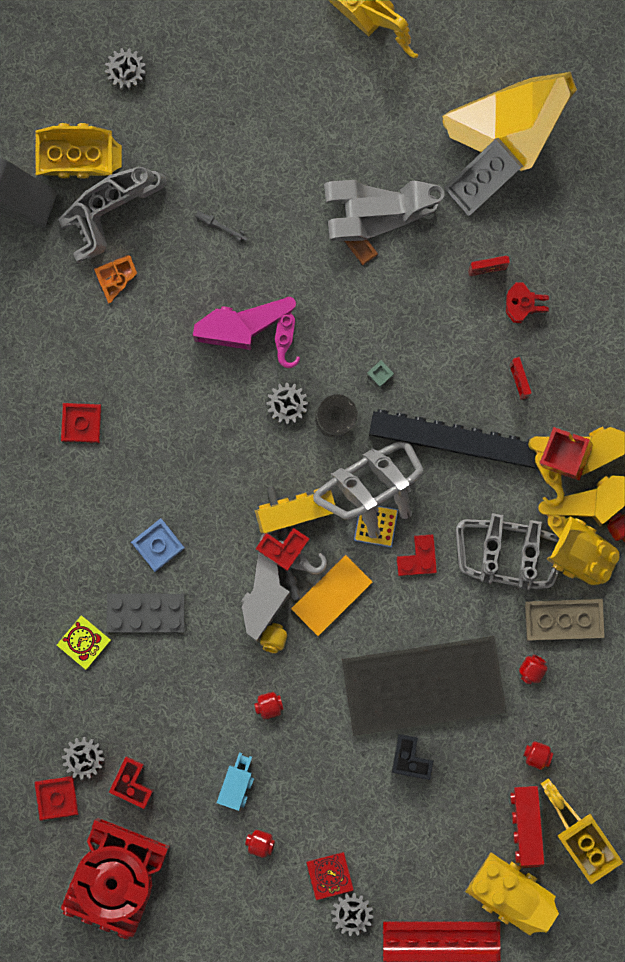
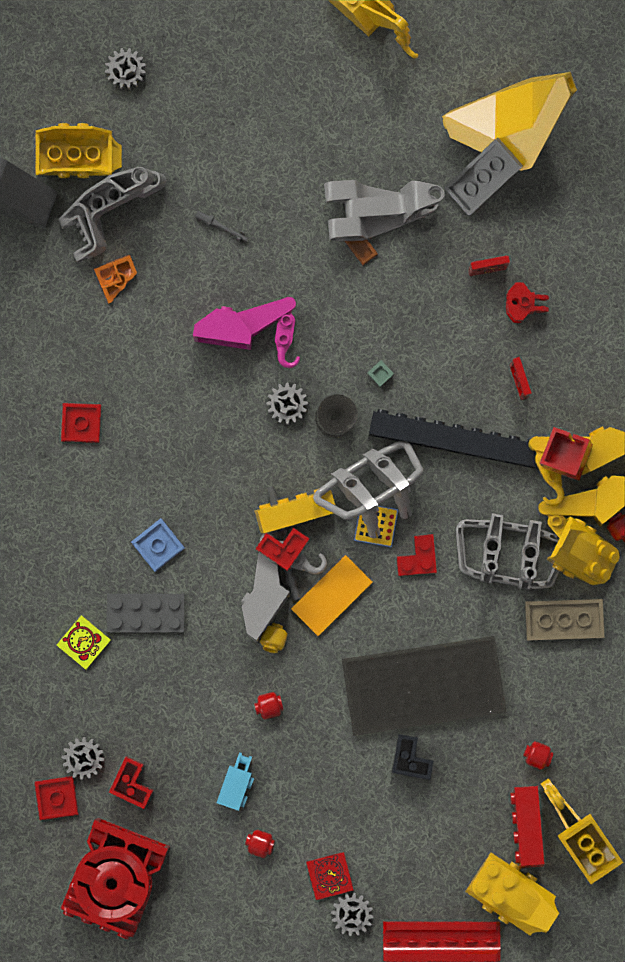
red head [519,654,548,685] -> none

